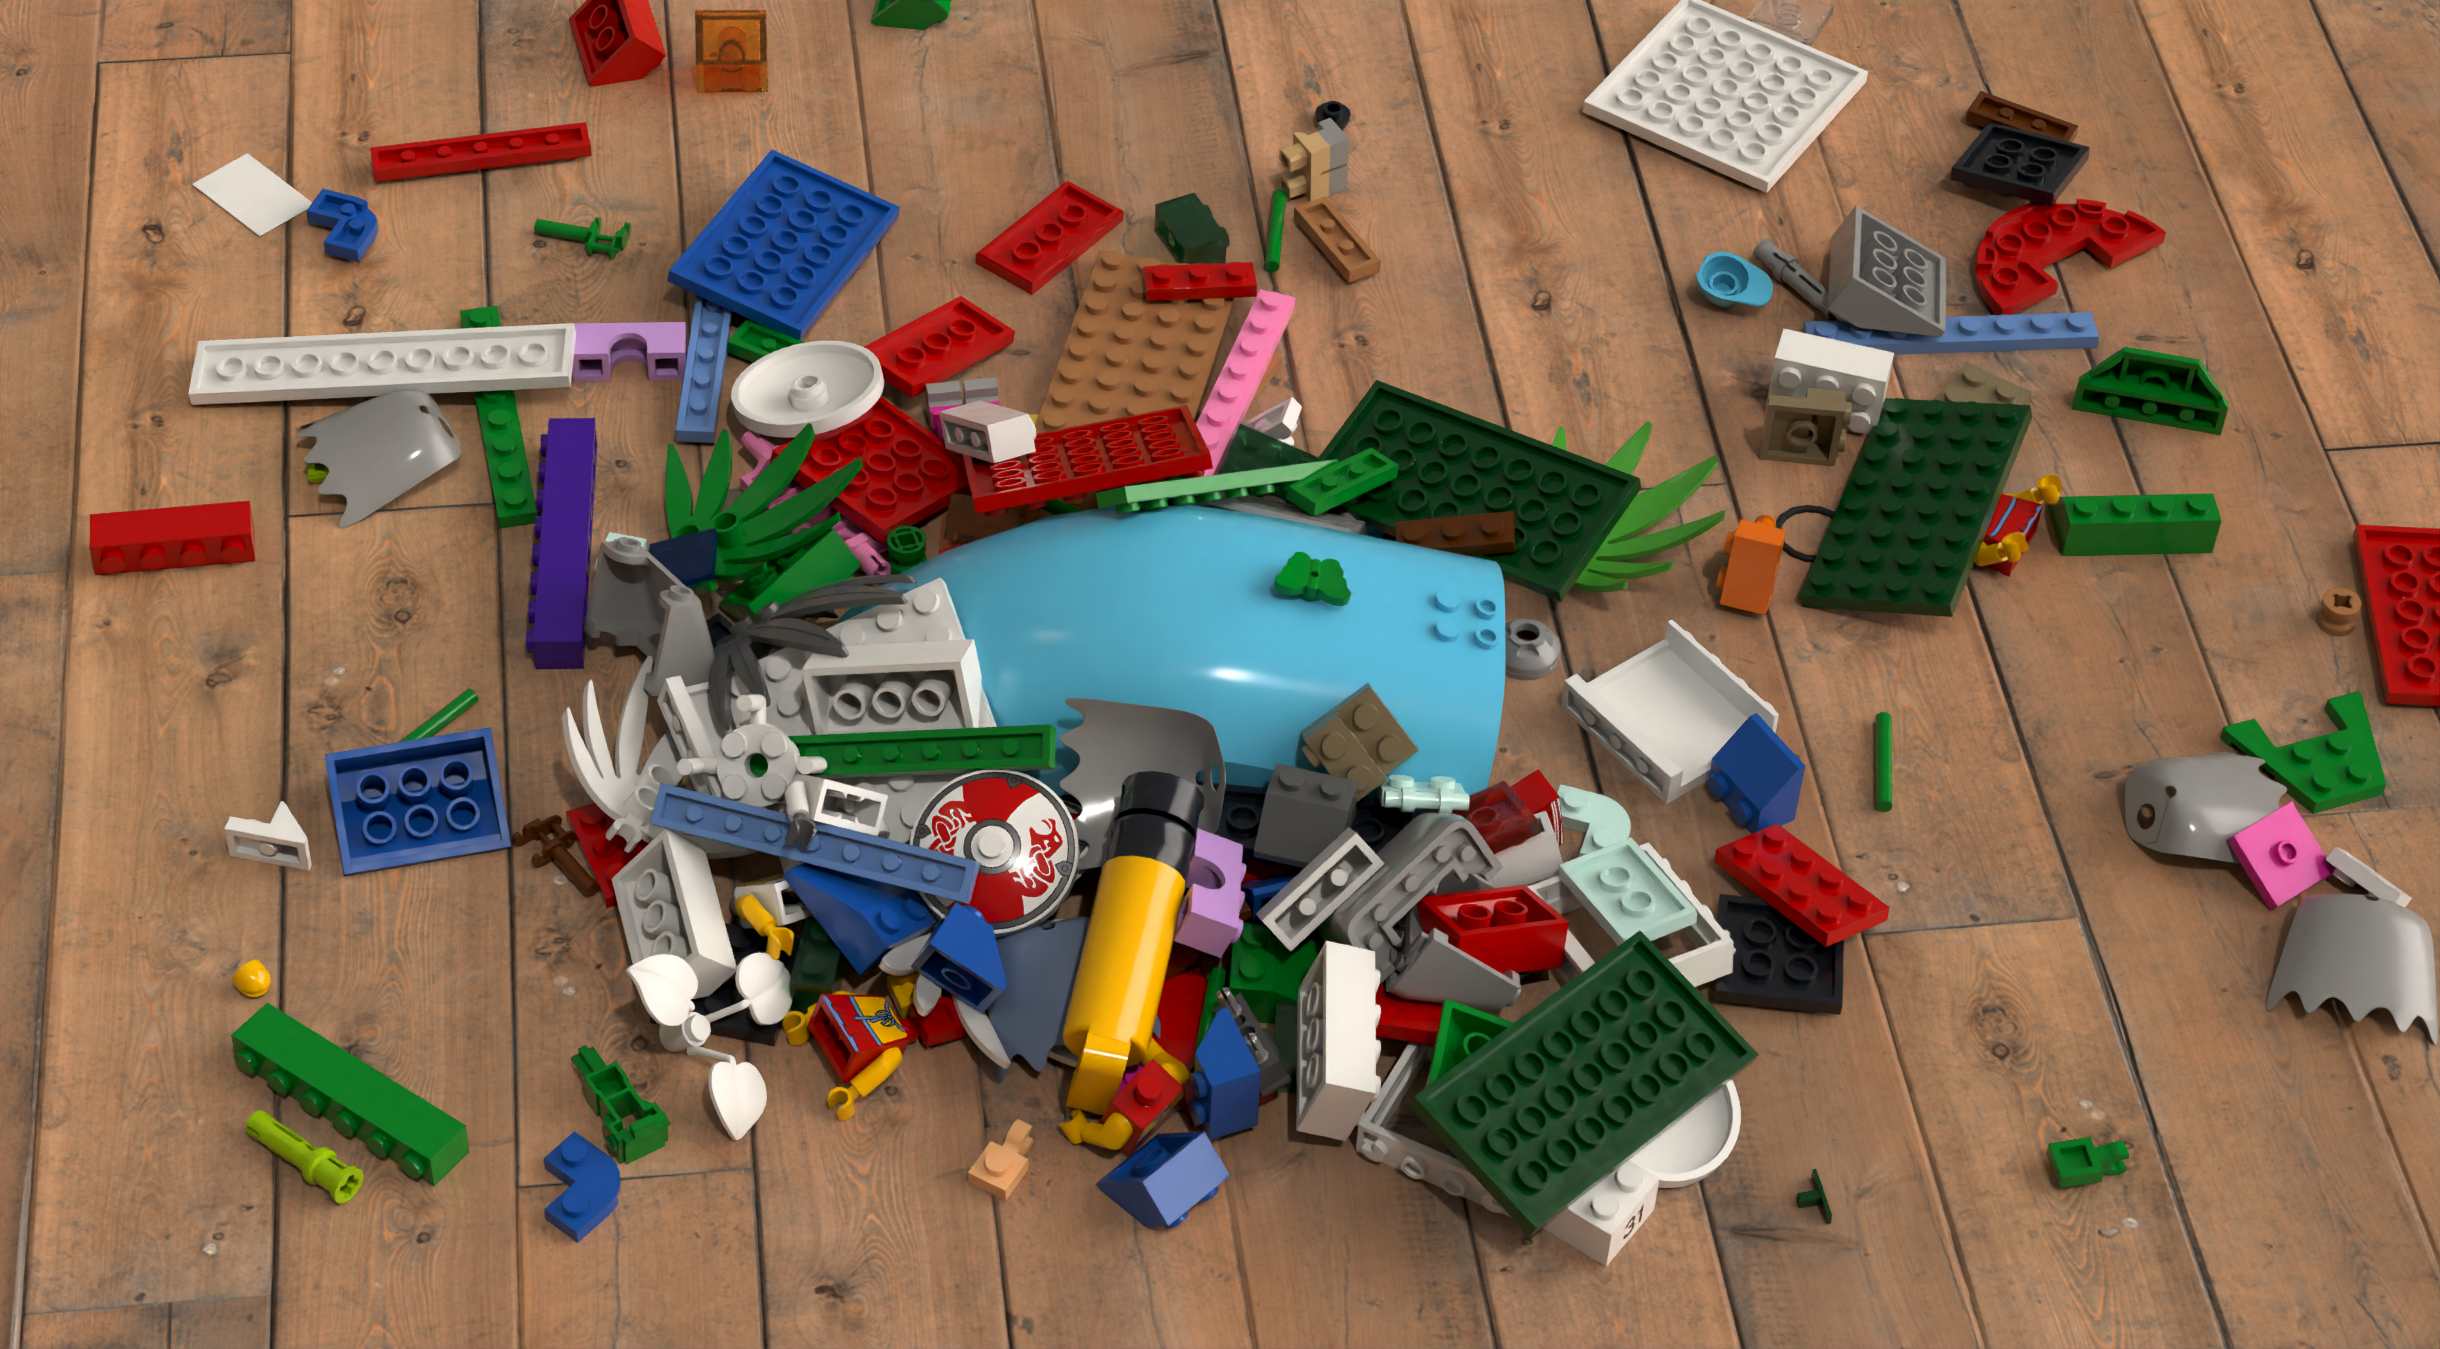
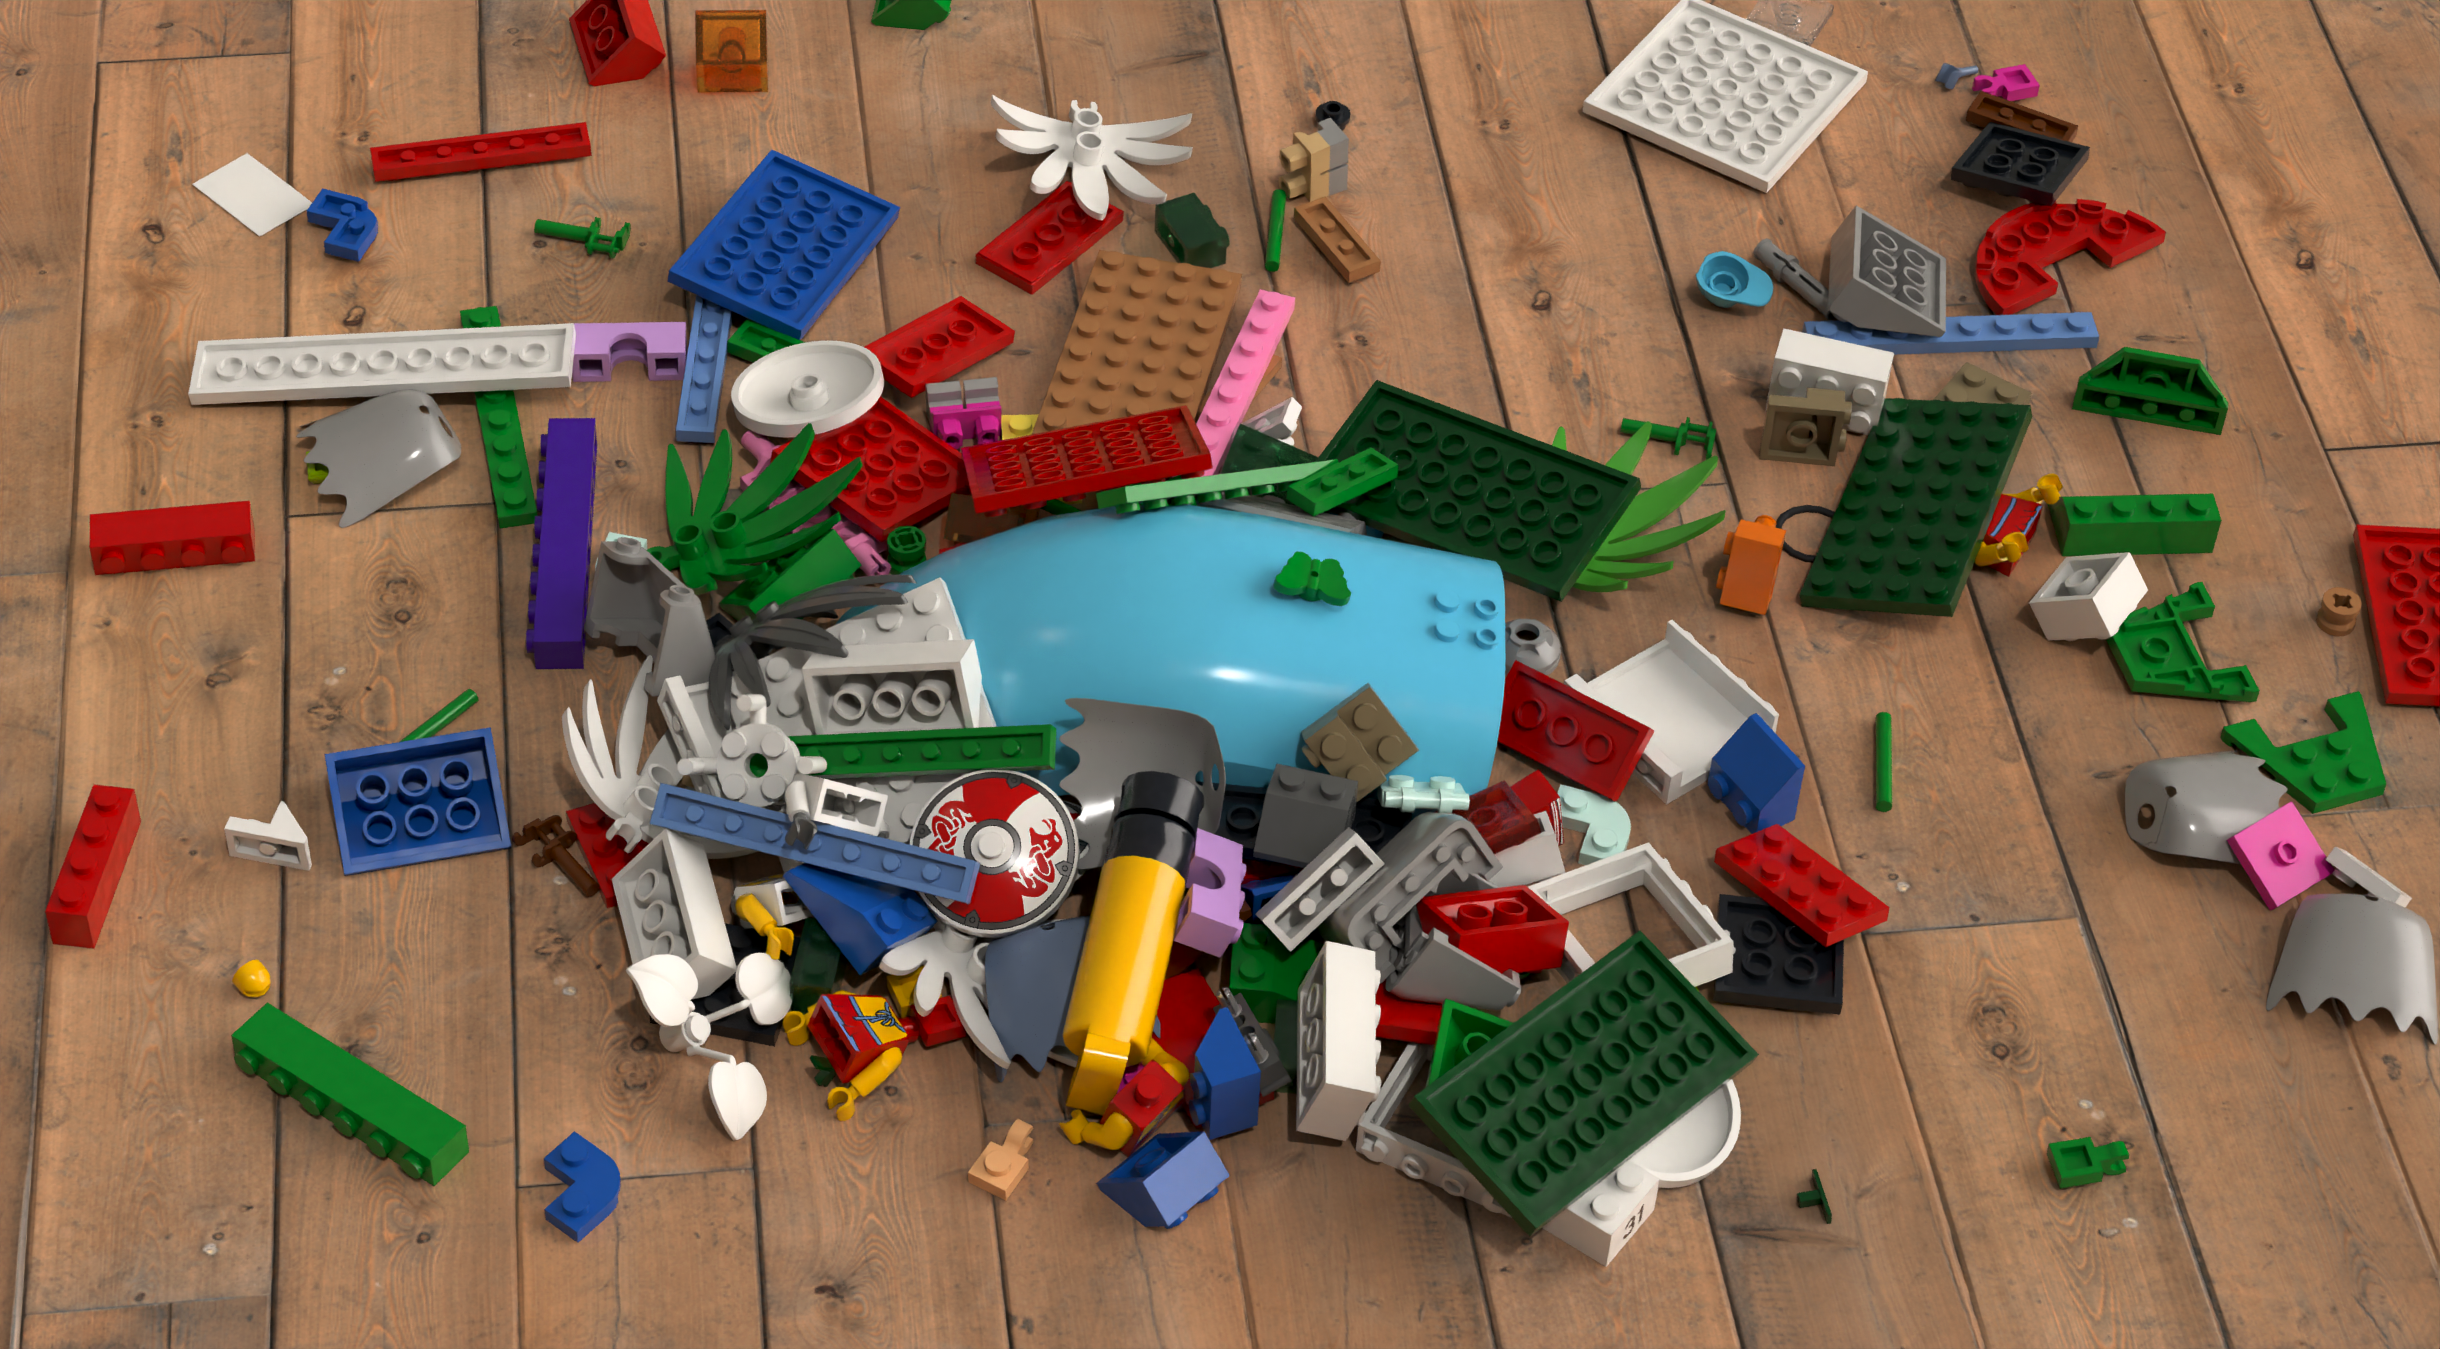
lime pin [245,1110,364,1204] -> none
green piece [571,1045,671,1165] -> none
clear blue piece [649,528,718,586] -> none
blue slope [910,902,1007,1013] -> none
white brick [939,400,1036,463] -> none
red plate [1142,262,1257,301] -> none
green bar [1191,967,1226,1073] -> none
reddish brown plate [1396,511,1516,556] -> none
light aqua plate [1559,837,1697,946] -> none
none -> red brick [45,784,141,949]
none -> dark green piece [810,1055,837,1087]
none -> white plant [991,94,1193,220]
none -> red plate [1497,660,1654,802]
none -> green piece [1620,417,1716,460]
none -> sand blue hand [1935,63,1978,89]
none -> dark pink plate [1972,64,2040,101]
none -> white brick [2029,552,2148,641]
none -> green wing [2106,582,2260,702]

